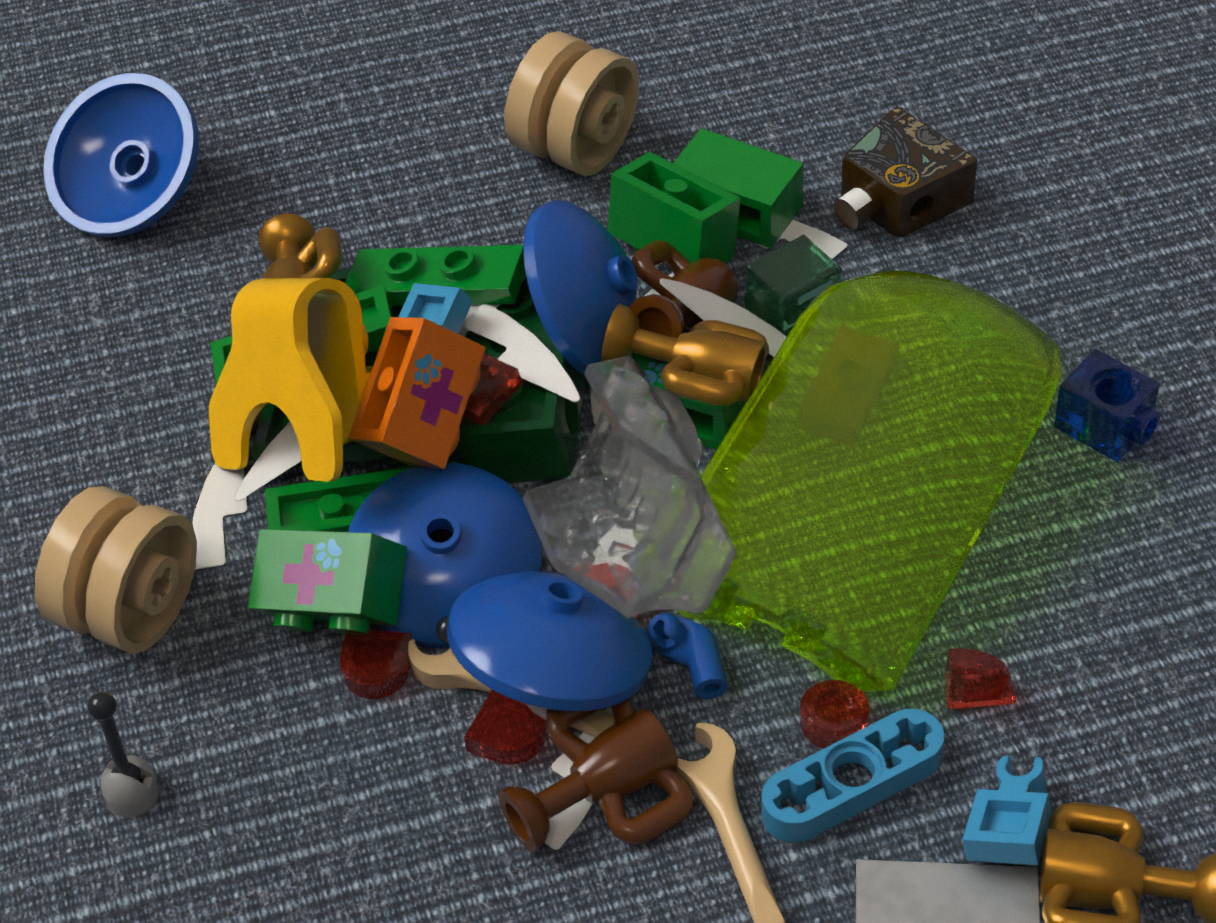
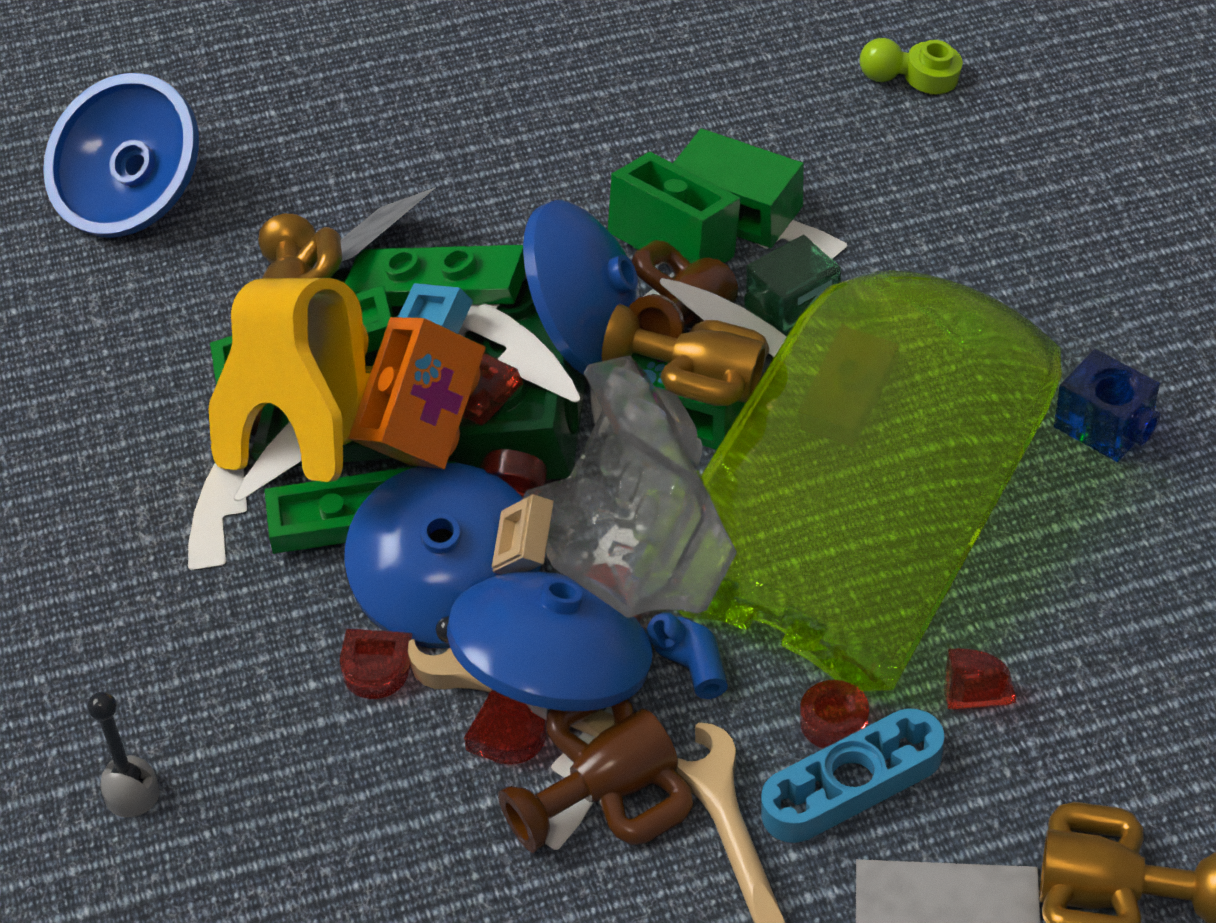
tan wheel [35,486,197,654] -> none
brick [248,529,407,635] -> none
tan wheel [504,31,640,177] -> none
dark brown torso [834,106,978,237] -> none
dark azure plate [962,756,1052,865] -> none
none -> flat silver sticker [312,187,438,269]
none -> clear red tile [479,449,548,498]
none -> tan tile [492,494,554,574]
none -> lime plate [859,38,963,94]

